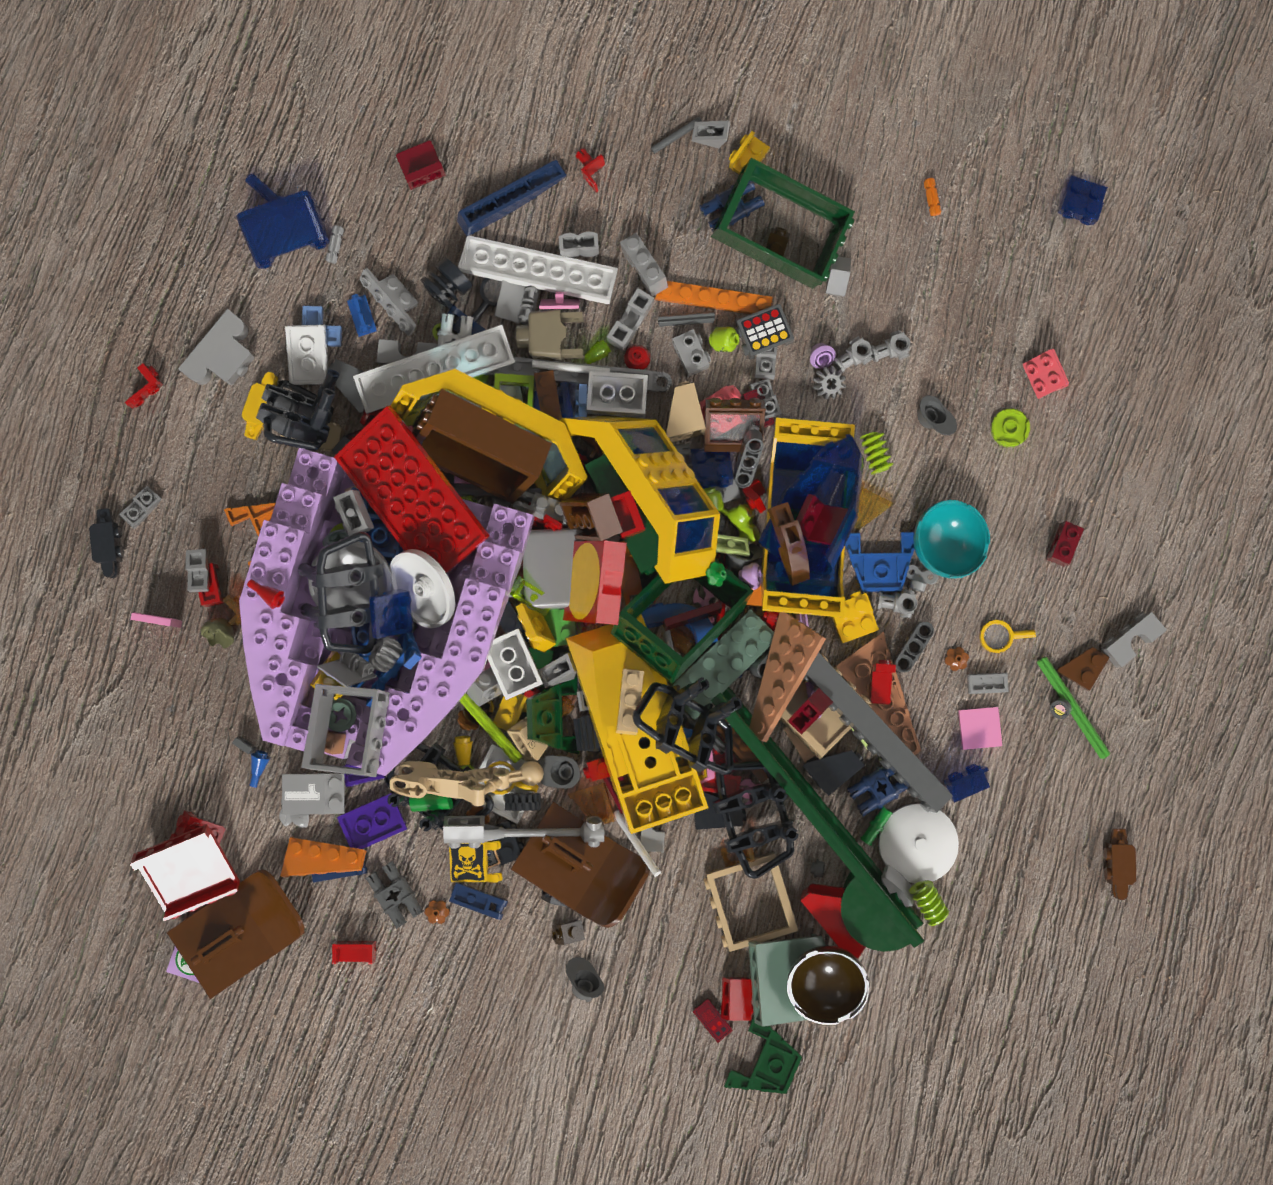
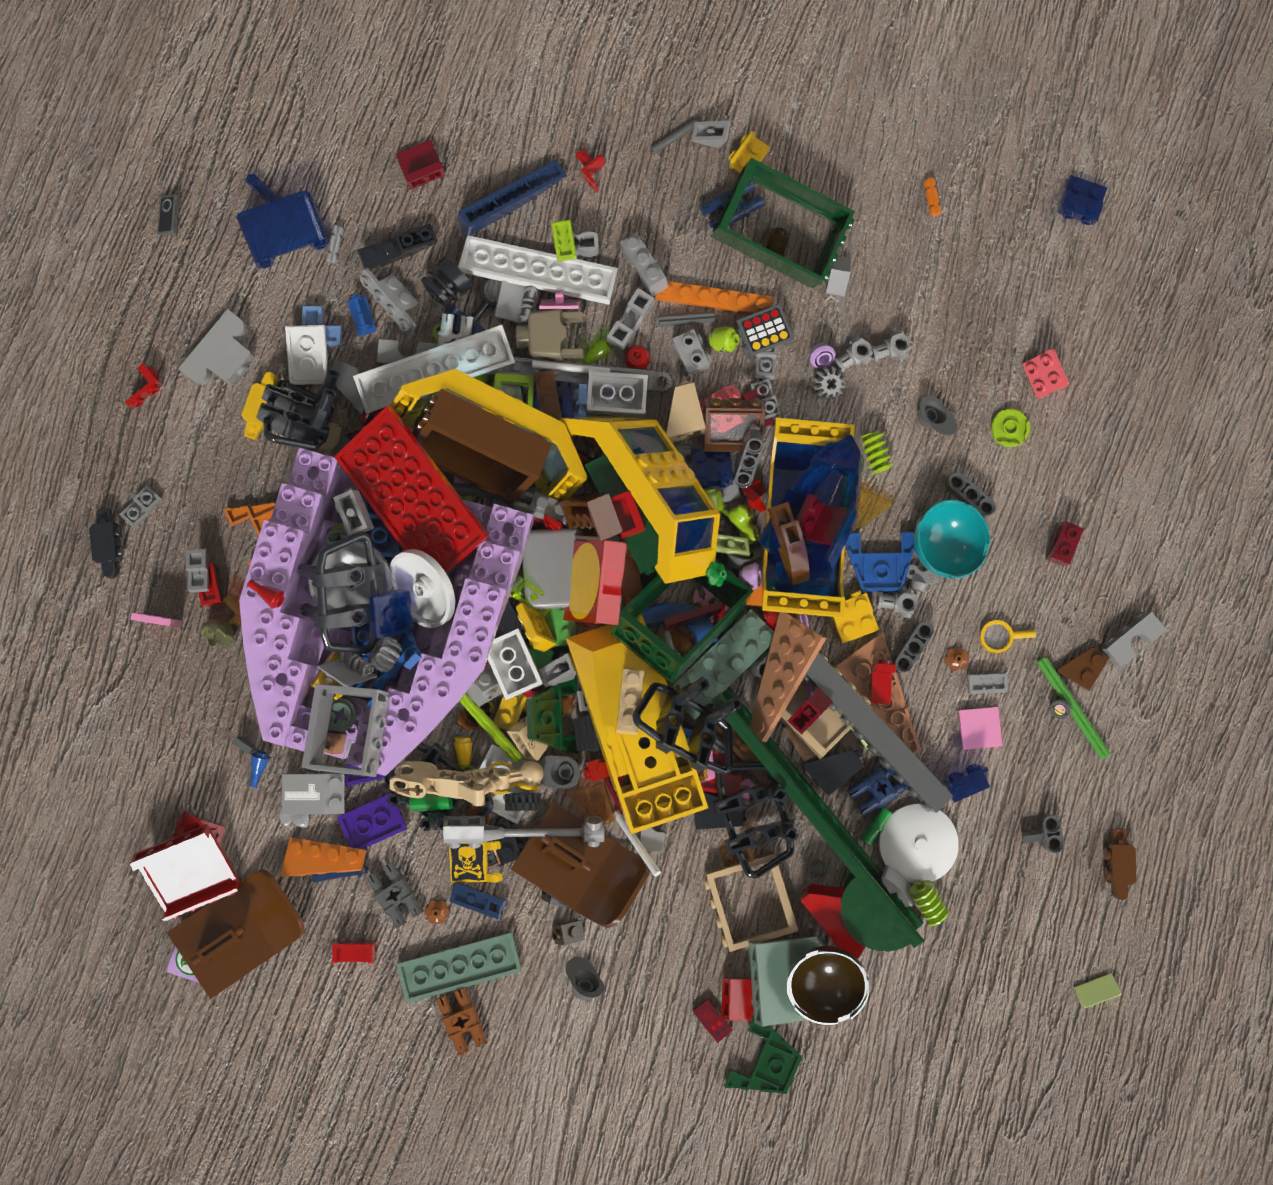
none -> slope [157,195,180,236]
none -> black slope [357,223,438,269]
none -> sand green plate [396,932,522,1003]
none -> dark orange pin [435,987,488,1056]
none -> lime plate [551,219,577,262]
none -> dark grey beam [945,473,996,518]
none -> dark grey beam [1021,814,1064,853]
none -> yellowish green slope [1074,973,1122,1008]

